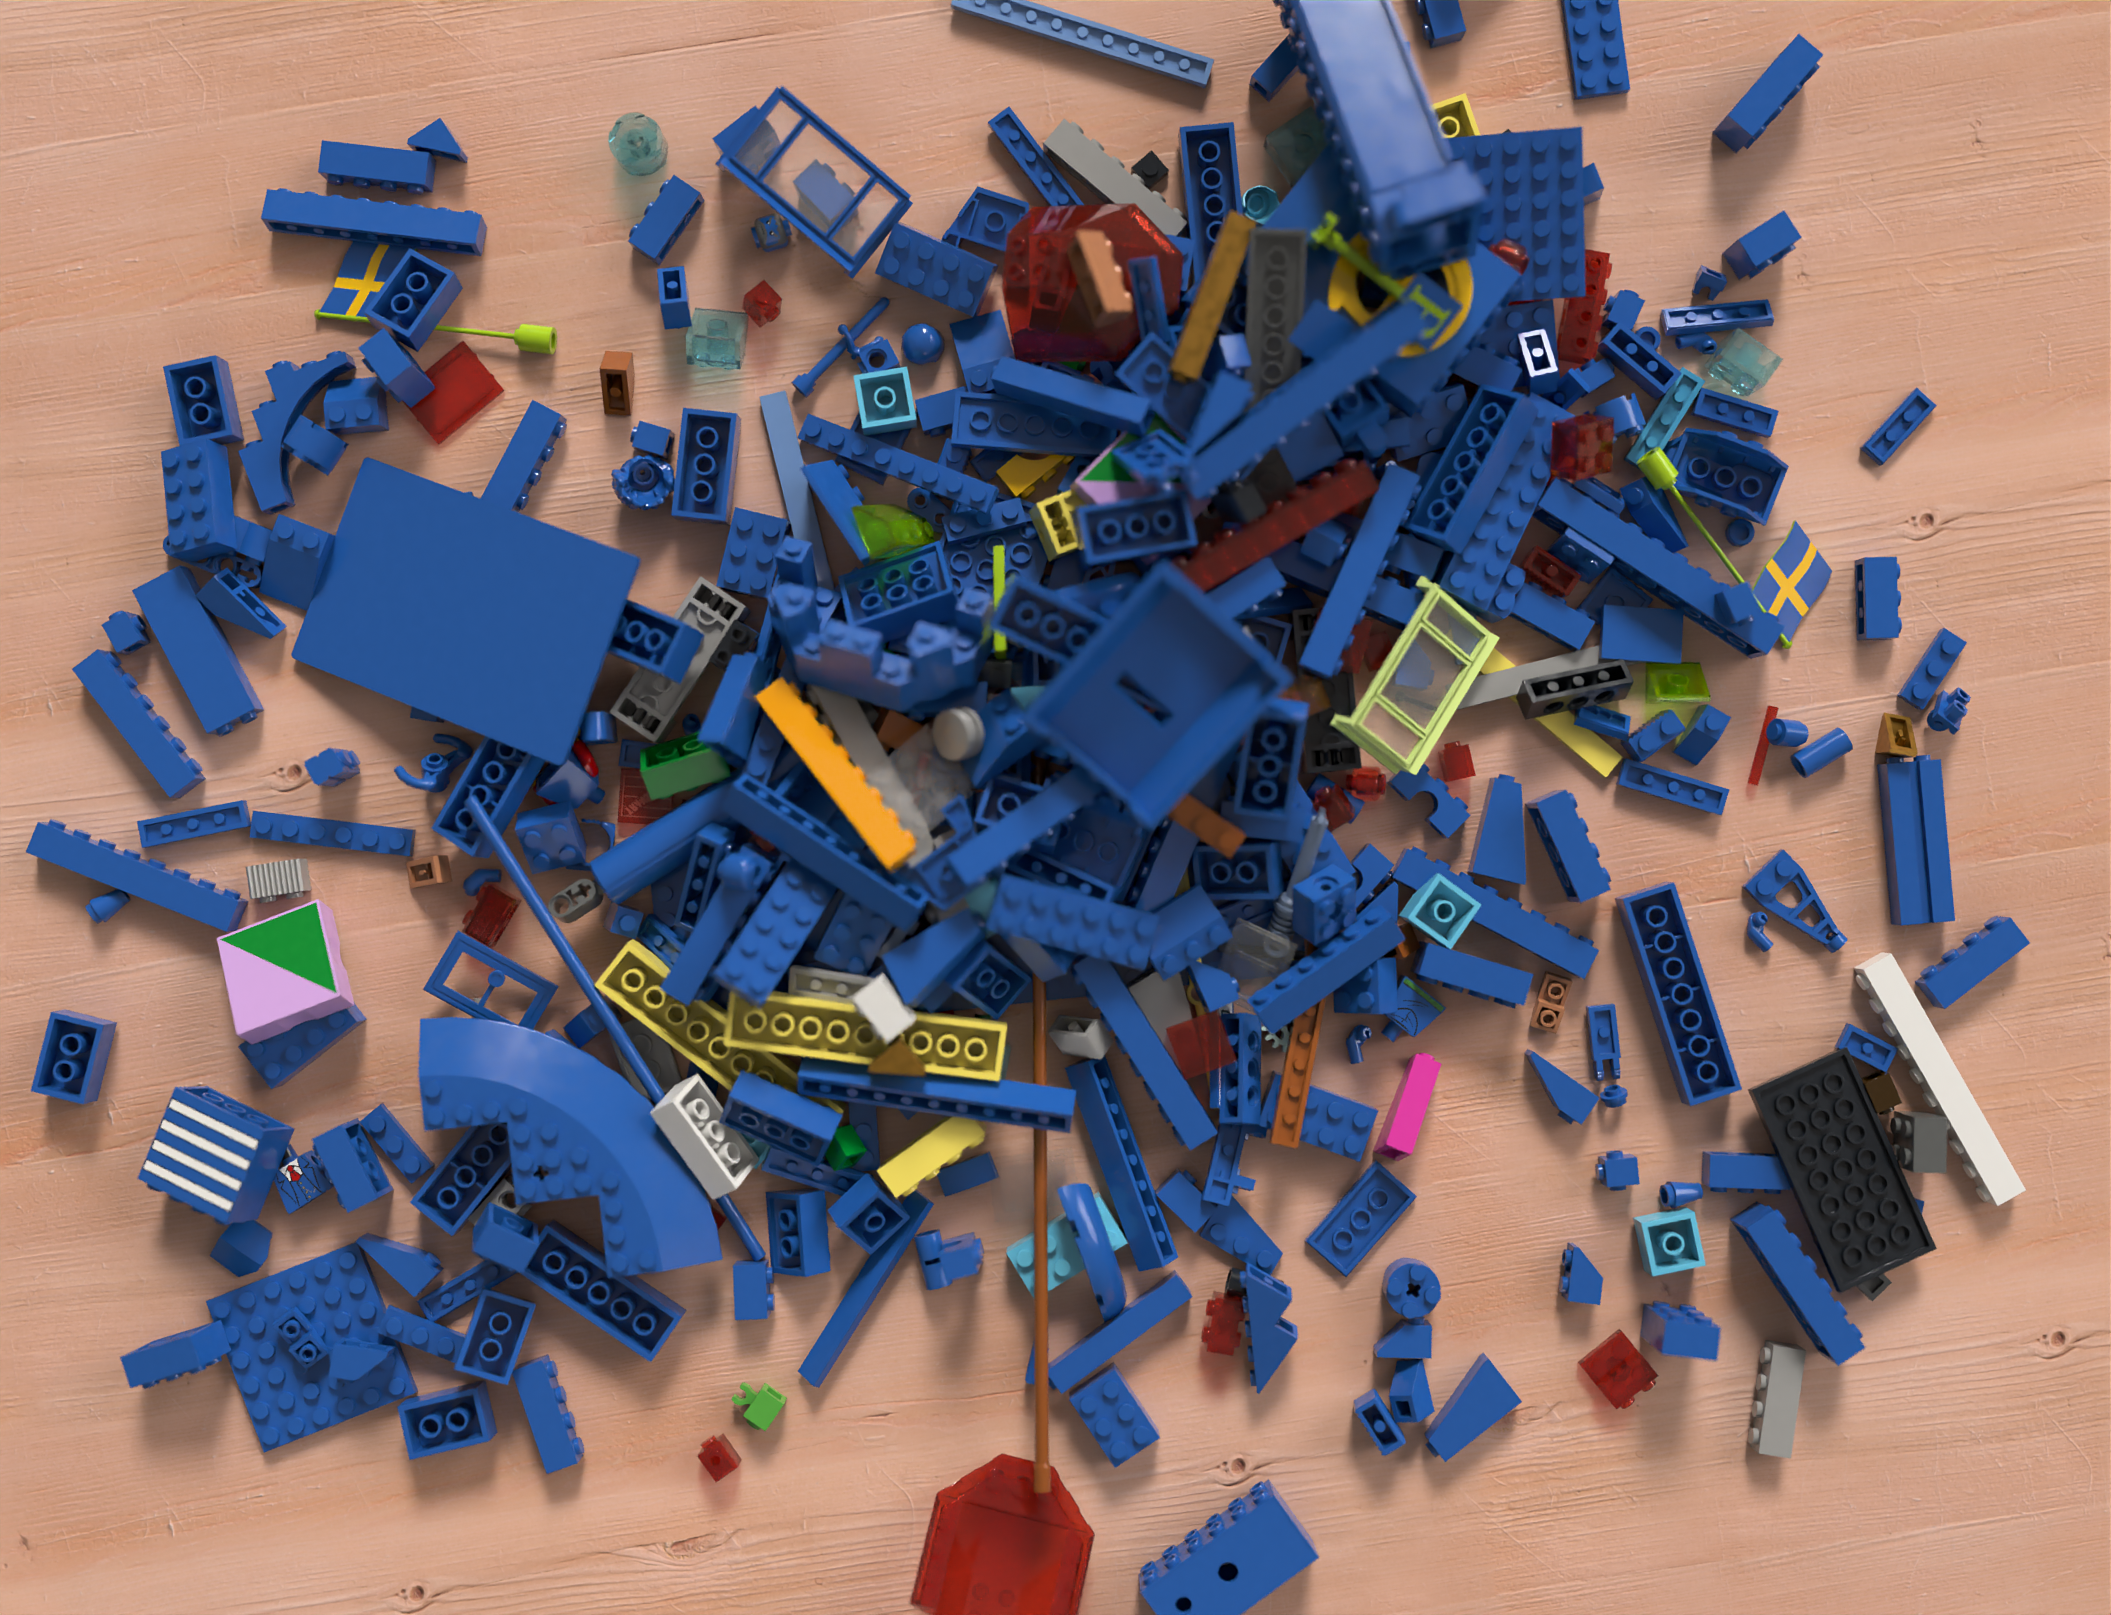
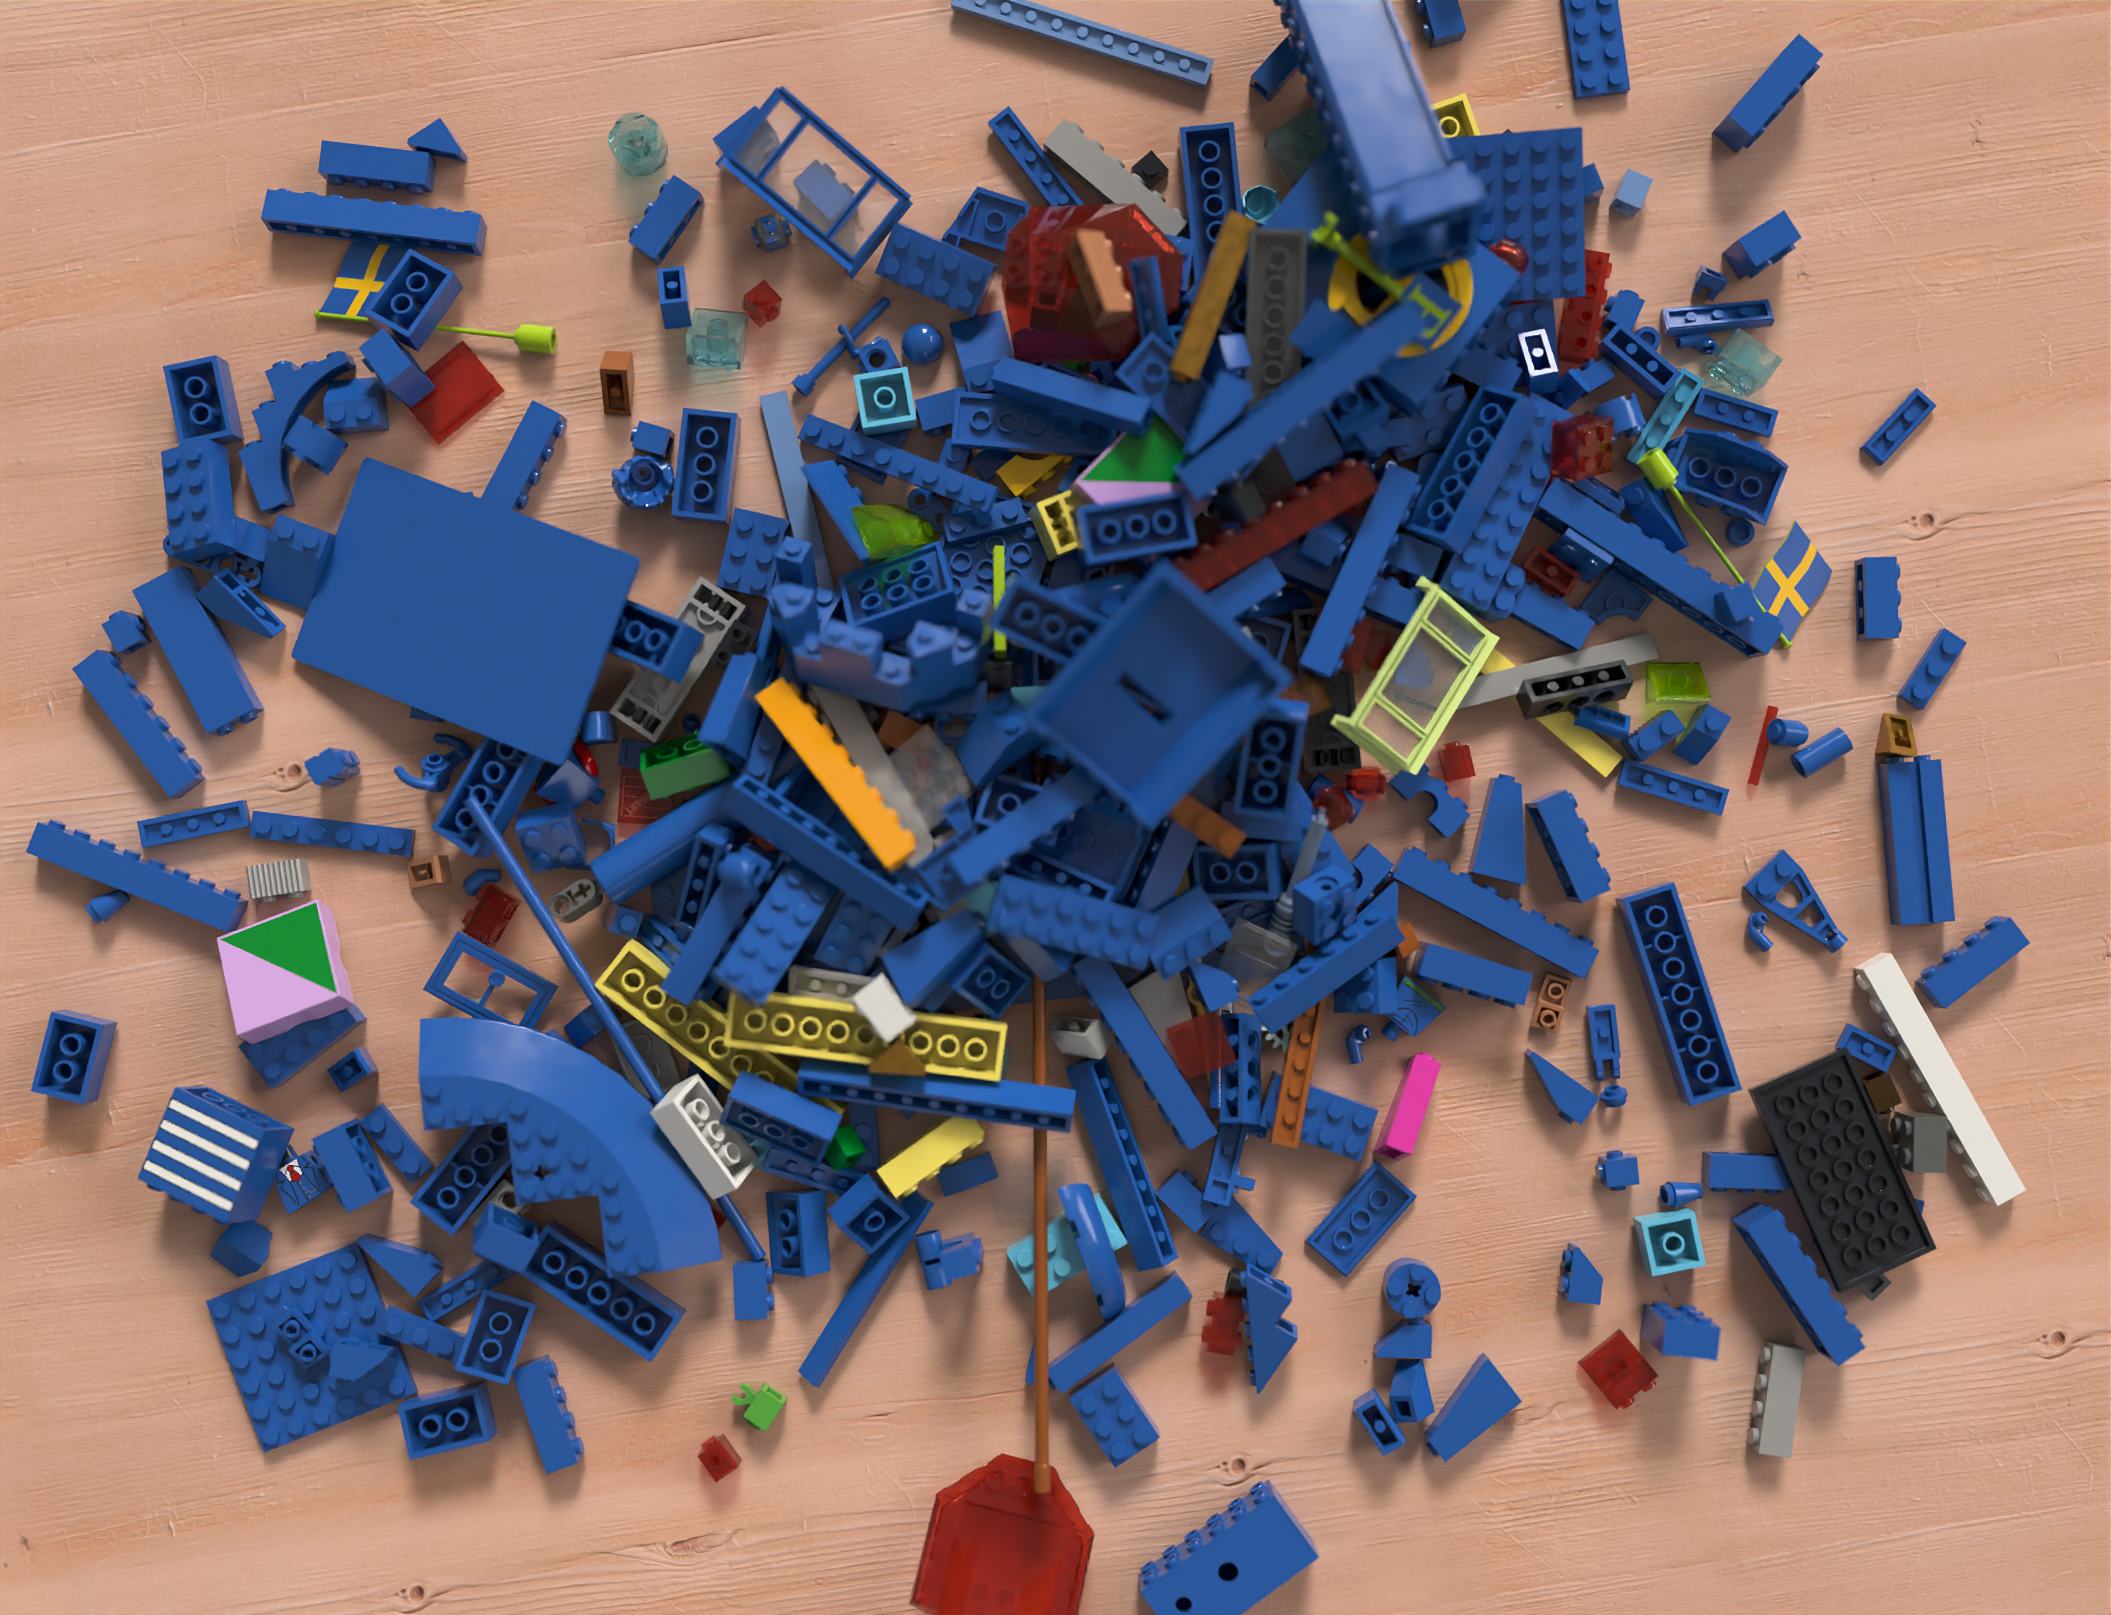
blue brick [120,1320,231,1389] -> none
light grey head [932,707,984,761] -> none
blue tile [1111,429,1200,497] -> none
medium azure slope [1399,873,1481,950] -> none
blue tile [1599,605,1684,665] -> none
blue hips [1927,687,1971,735] -> none
none -> blue slope [327,1047,378,1093]
none -> medium blue brick [1609,169,1653,216]

